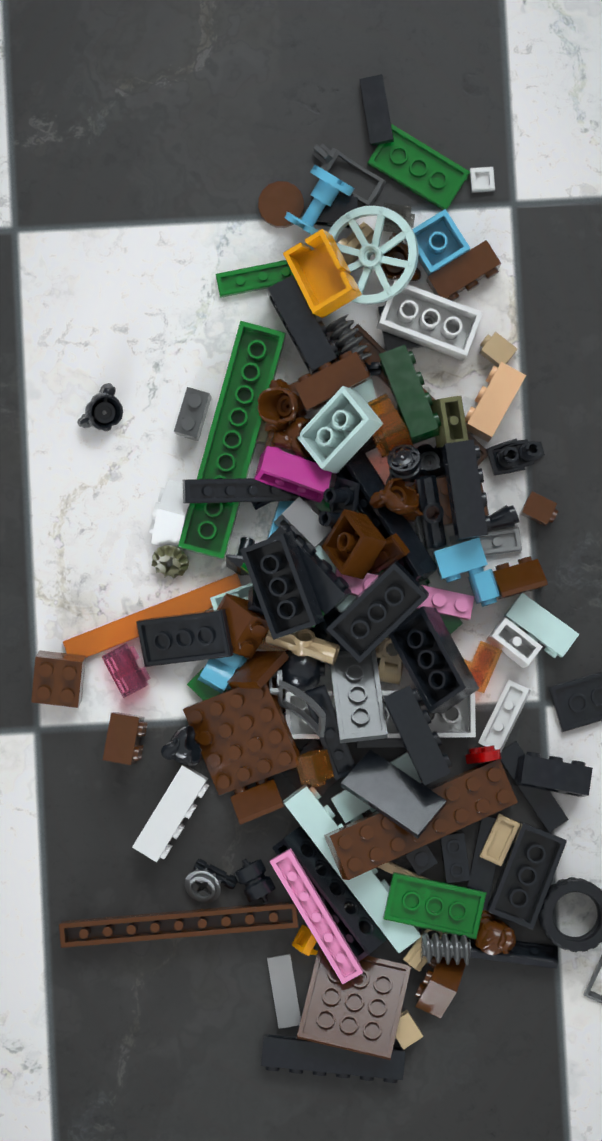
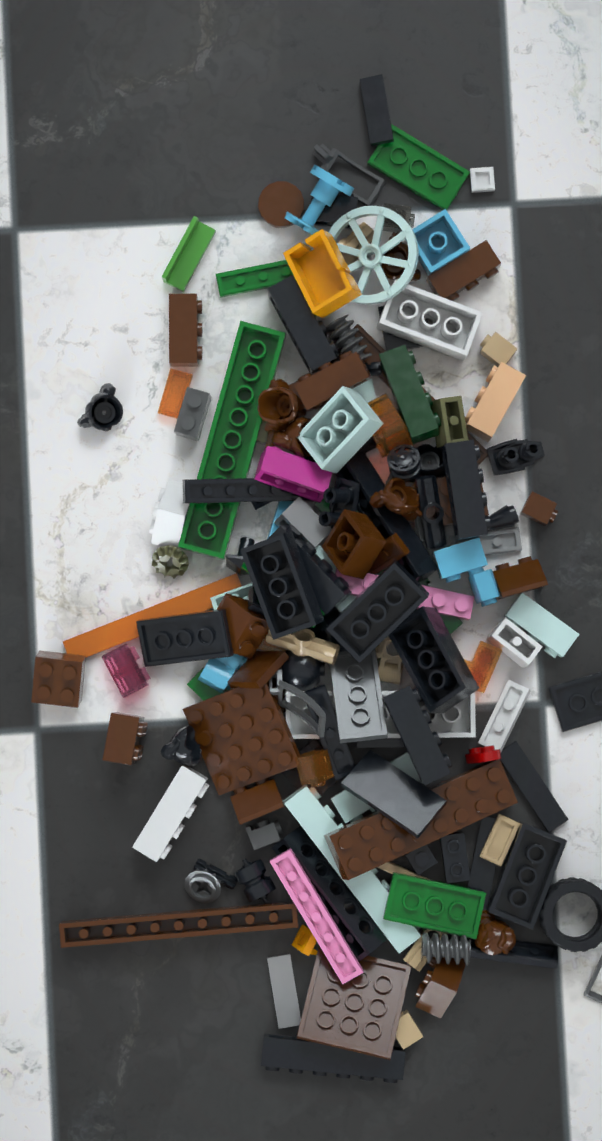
black brick [515,752,593,797] -> none
none -> clear orange tile [158,368,193,419]
none -> bright green panel [162,216,216,293]
none -> reddish brown brick [169,293,203,367]
none -> dark grey brick [246,819,283,850]

